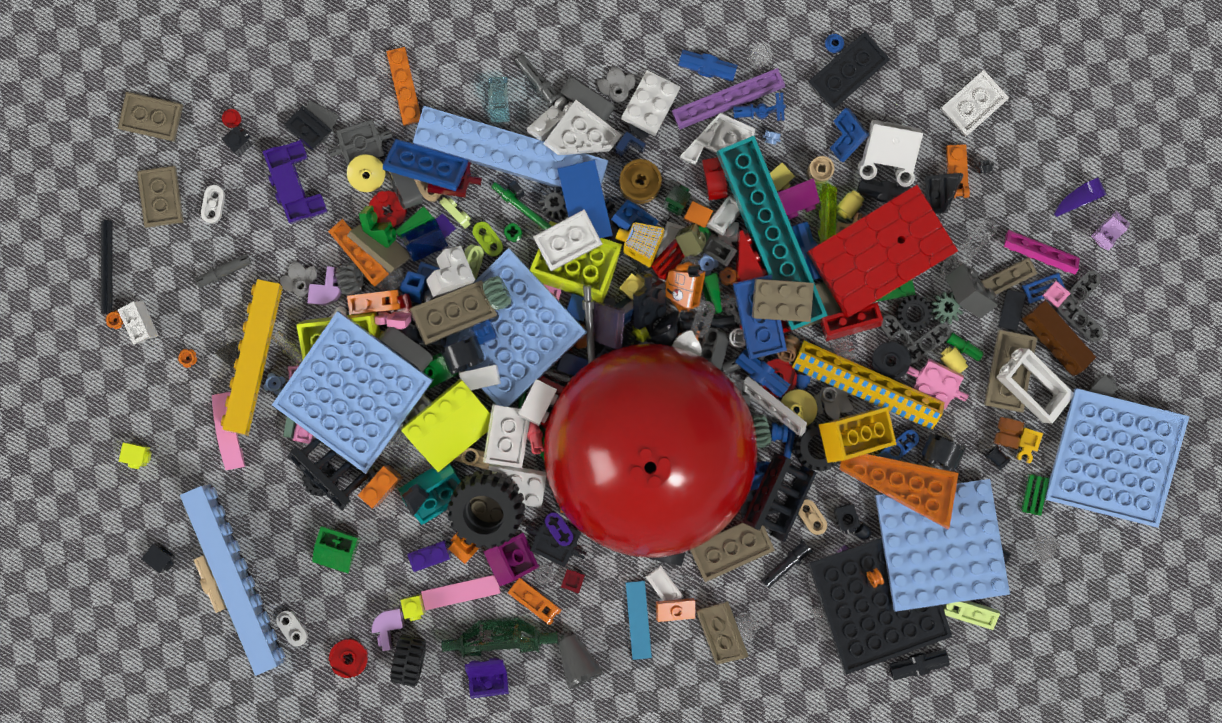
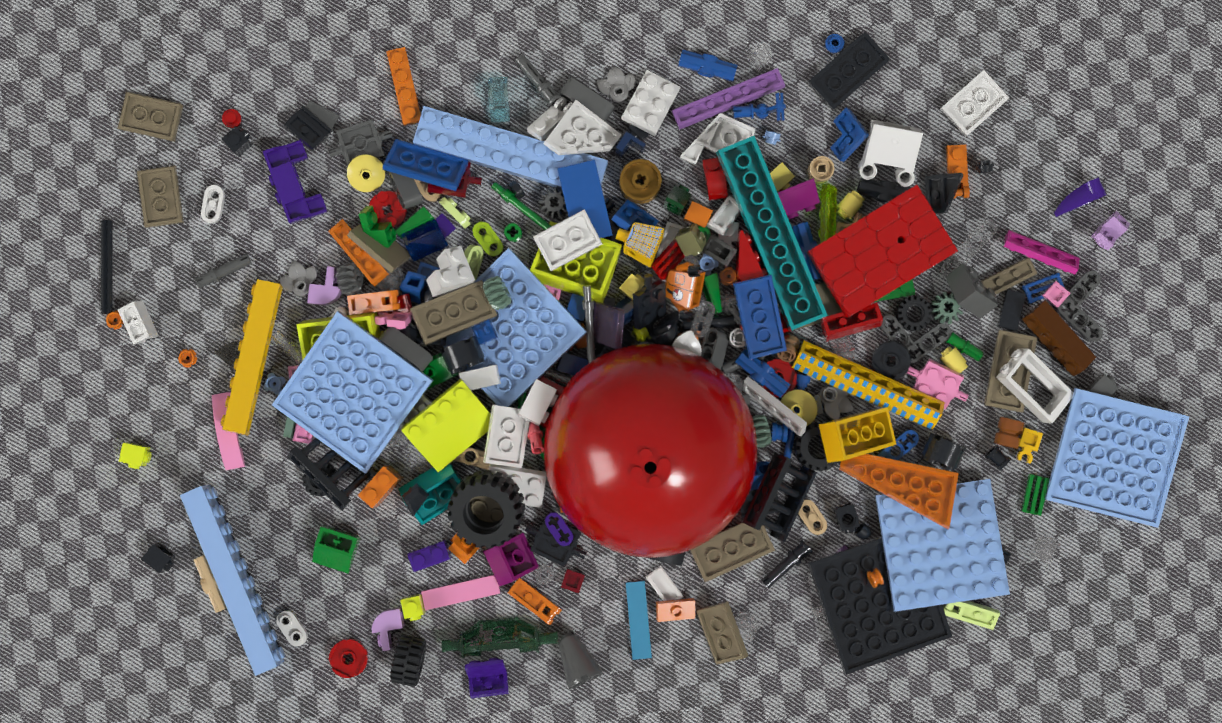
dark tan plate [752,279,814,322] -> none
black piece [889,649,950,681] -> none

